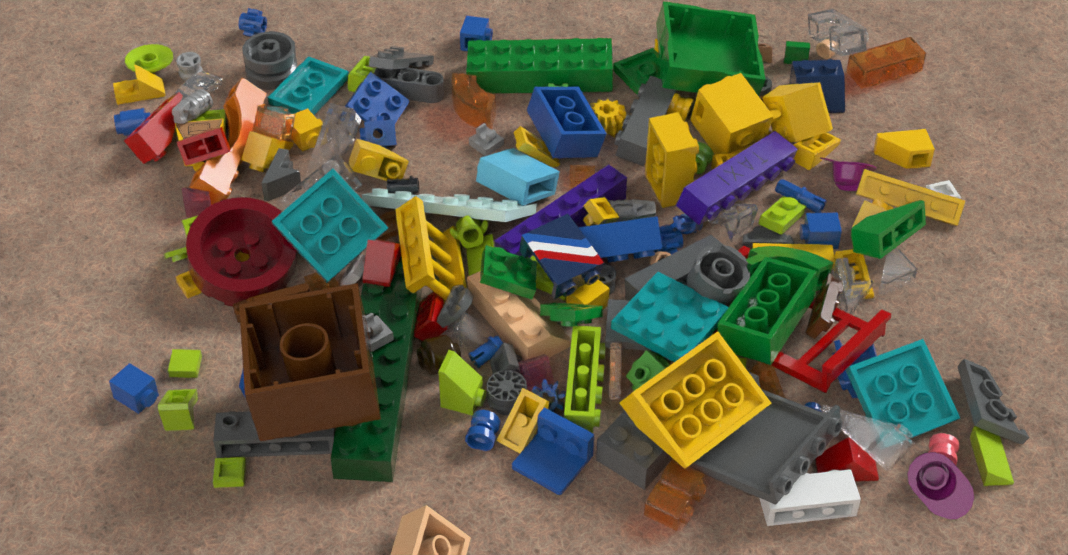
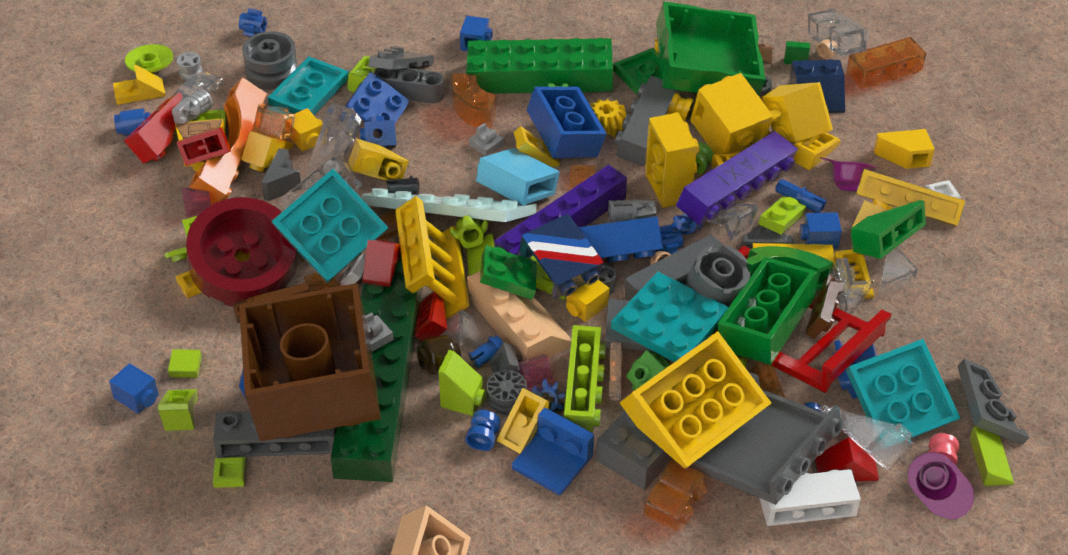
dark grey tile [437,285,474,328] -> none
green plate [540,302,603,326] -> none
yellow tile [583,197,620,226] -> none

